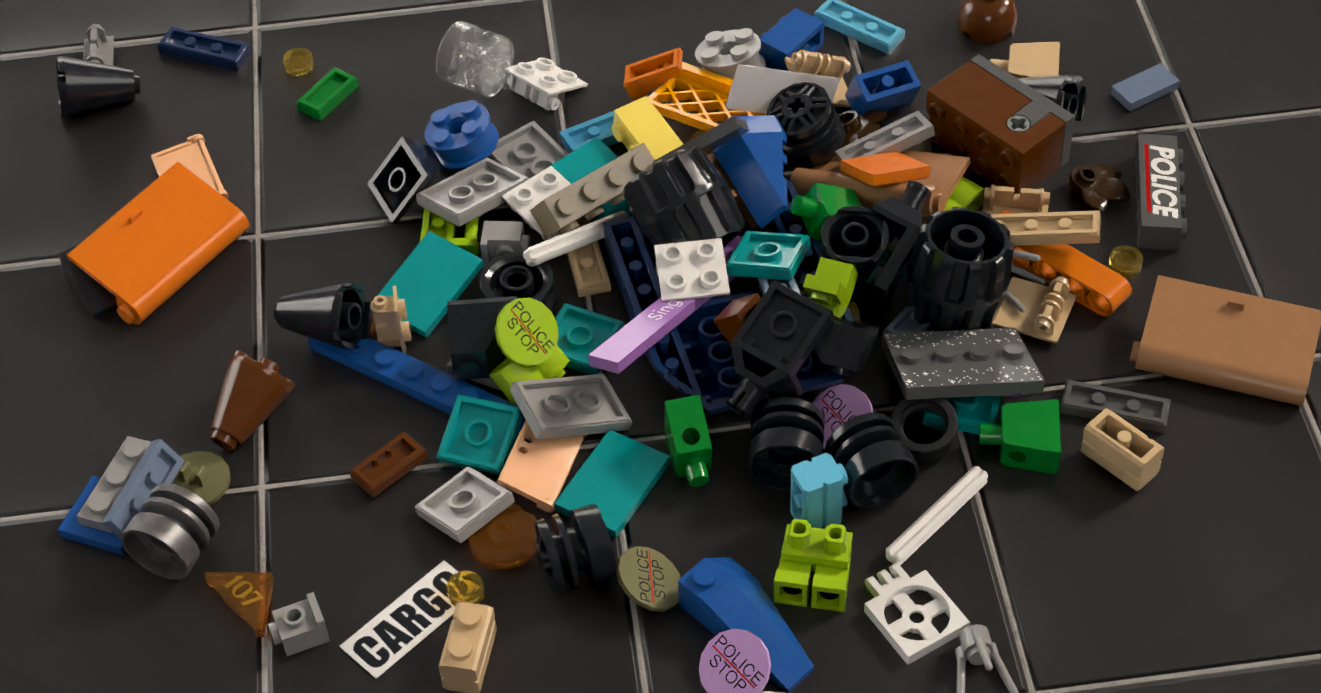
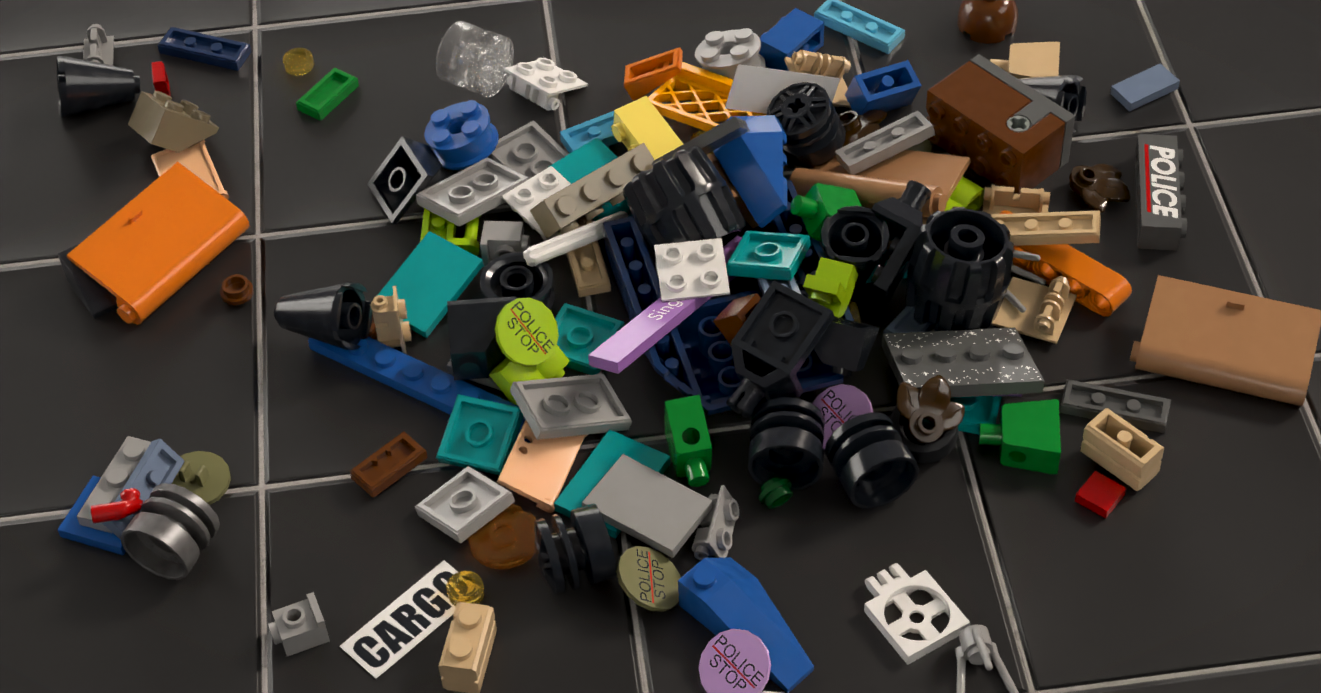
clear orange tile [205,572,275,637] -> none
reddish brown cone [209,350,295,452] -> none
lime hips [774,519,853,612] -> none
medium azure brick [790,453,848,529] -> none
orange tile [840,151,930,187] -> none
white axle [885,466,988,565] -> none
clear yellow tile [1108,245,1143,277] -> none
none -> red arm [91,488,143,524]
none -> dark tan slope [128,90,219,153]
none -> red tile [151,61,171,96]
none -> reddish brown plate [220,274,254,305]
none -> light grey tile [582,454,713,558]
none -> light grey hinge [692,485,739,560]
none -> dark green plate [758,477,793,509]
none -> dark brown plate [896,375,965,443]
none -> red tile [1075,471,1126,519]

